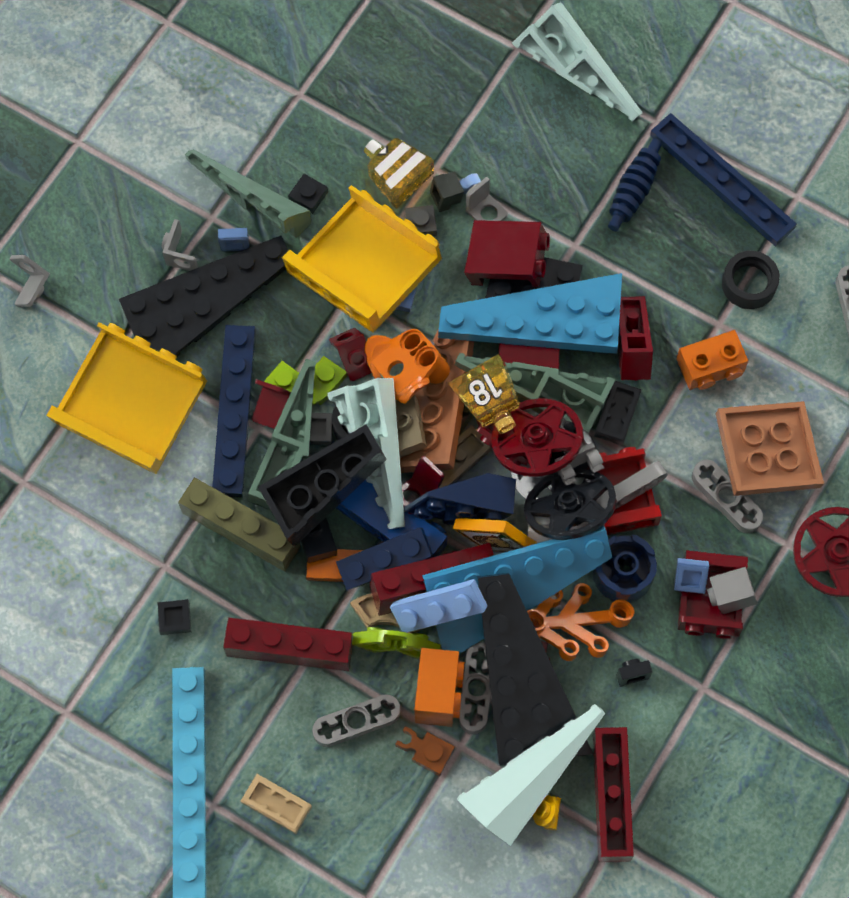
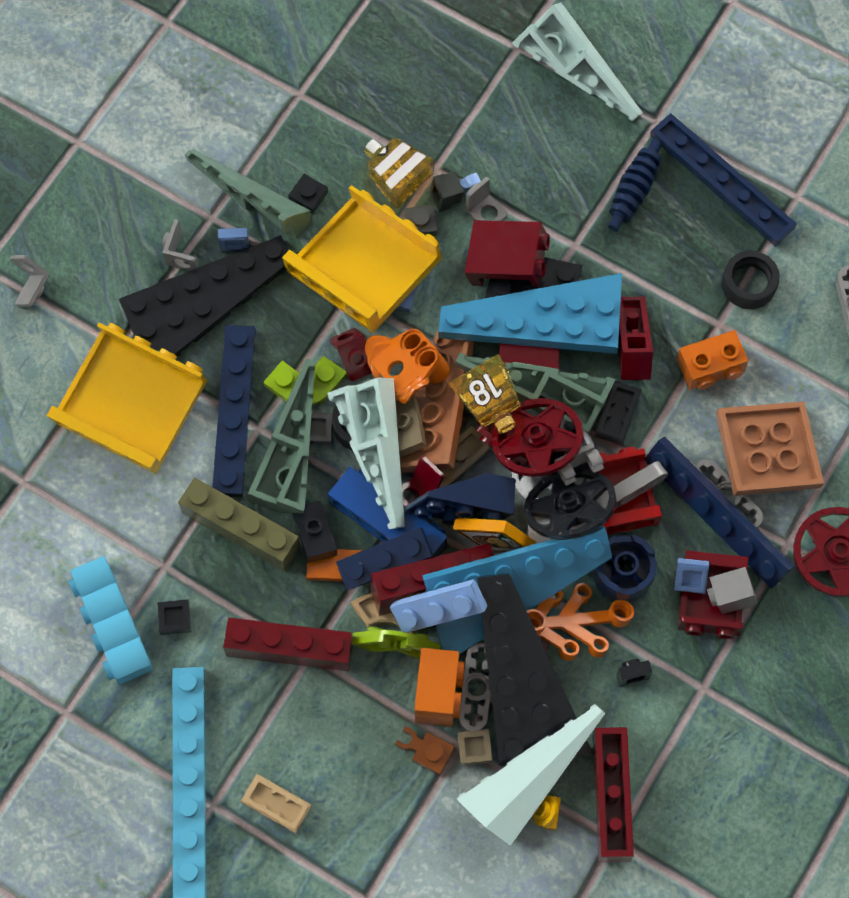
dark red bracket [252,379,291,429] -> none
black wedge [258,424,387,547] -> none
light grey beam [312,695,400,747] -> none
none -> medium azure brick [68,555,154,685]
none -> dark tan plate [457,729,492,766]
none -> dark blue plate [645,437,794,589]

